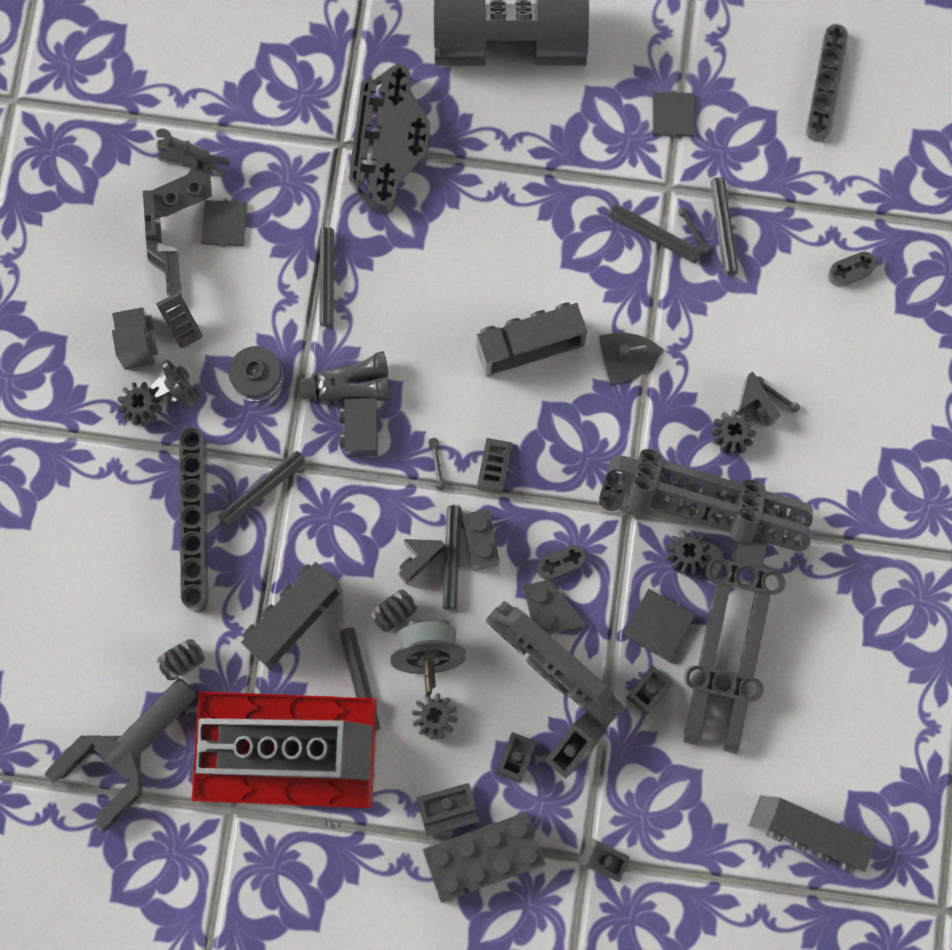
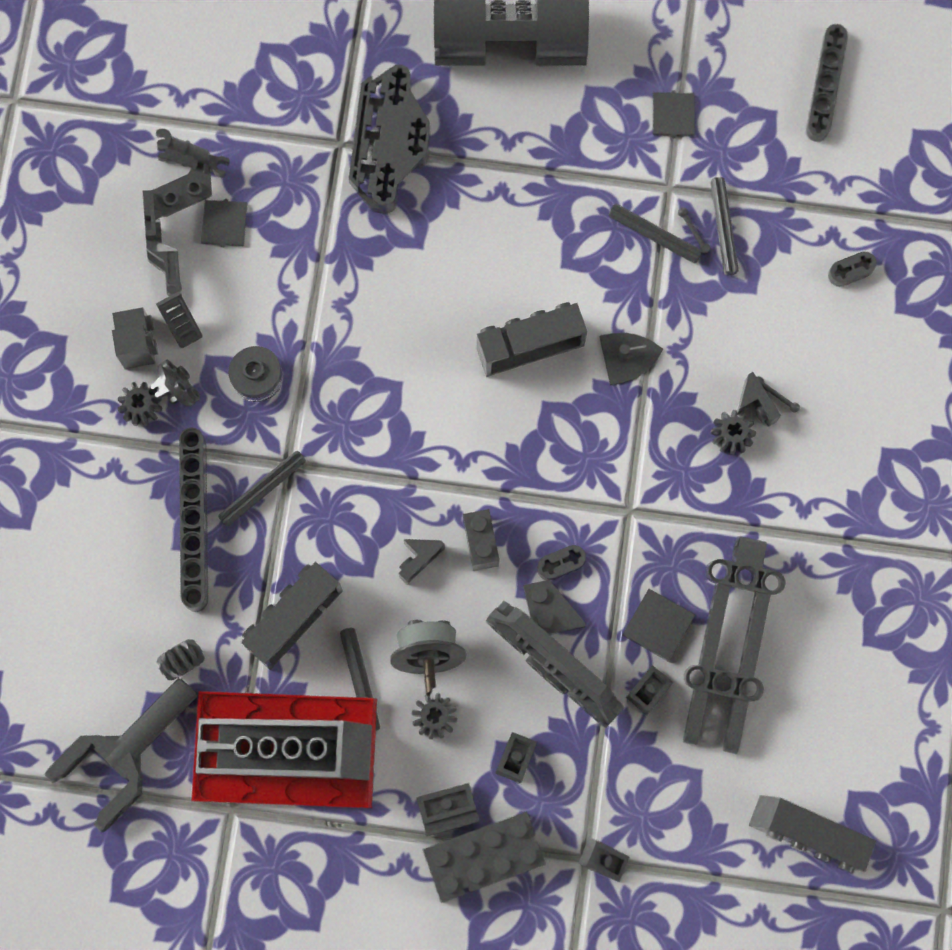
dark grey piece [300,351,391,401] -> none
dark grey axle [319,227,334,327] -> none
dark grey brick [340,399,378,457] -> none
dark grey gear [371,590,417,632] -> none
dark grey hinge [428,438,446,491] -> none
dark grey axle [442,505,461,610] -> none
dark grey slope [477,438,512,494] -> none
dark grey brick [545,713,608,779] -> none
dark grey beam [599,449,813,552] -> none
dark grey gear [665,530,711,575] -> none

